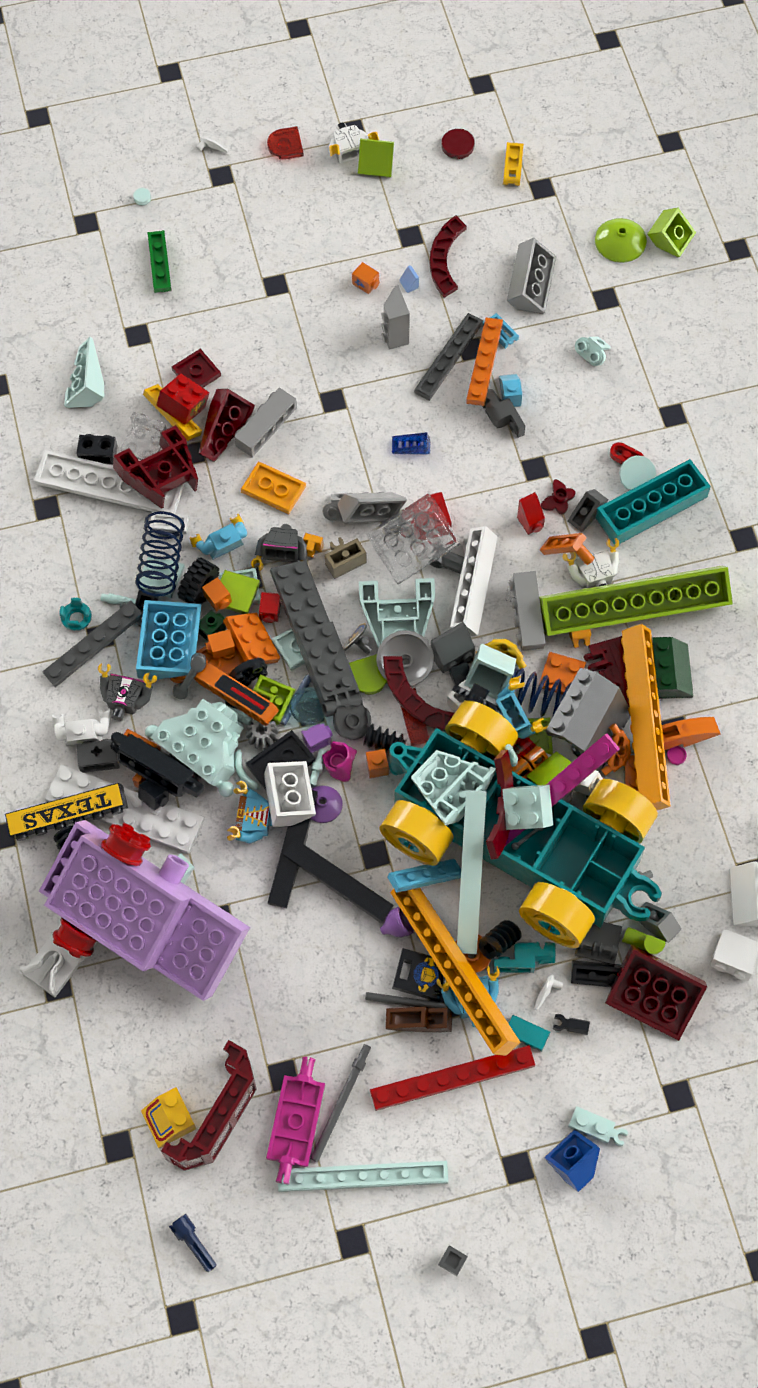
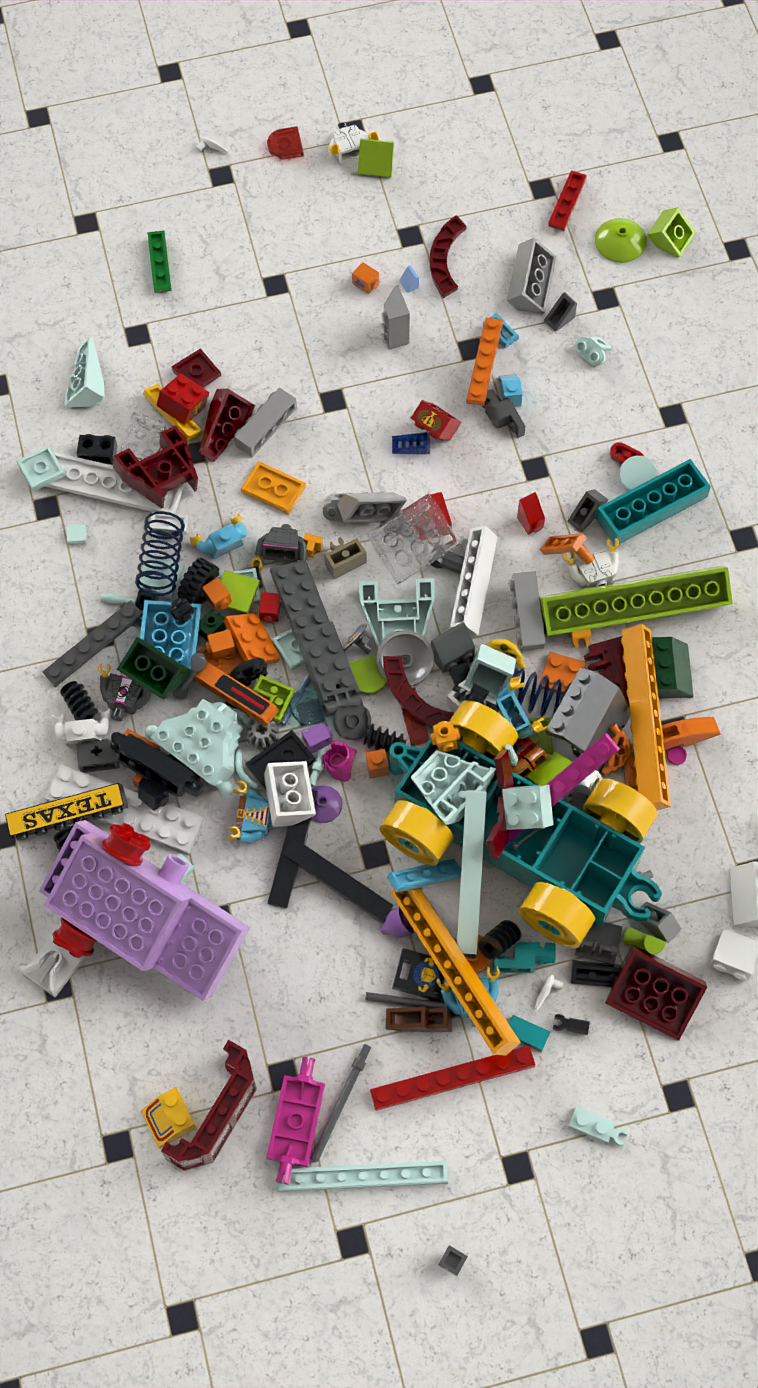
teal piece [59,598,92,631] -> none
light aqua tile [133,188,151,205] -> none
dark blue piece [169,1214,217,1272] -> none
dark grey tile [414,313,483,401] -> none
dark red tile [442,129,475,159] -> none
yellow plate [503,142,524,186] -> none
dark red animal [541,479,576,515] -> none
blue slope [544,1129,600,1192] -> none
none -> light aqua tile [16,446,66,492]
none -> black piece [60,681,98,721]
none -> light aqua tile [67,524,87,544]
none -> dark green slope [116,637,190,700]
none -> black gear [169,598,194,623]
none -> red brick [410,400,462,441]
none -> light orange brick [430,721,460,752]
none -> dark grey slope [544,292,577,331]
none -> red plate [548,170,587,231]

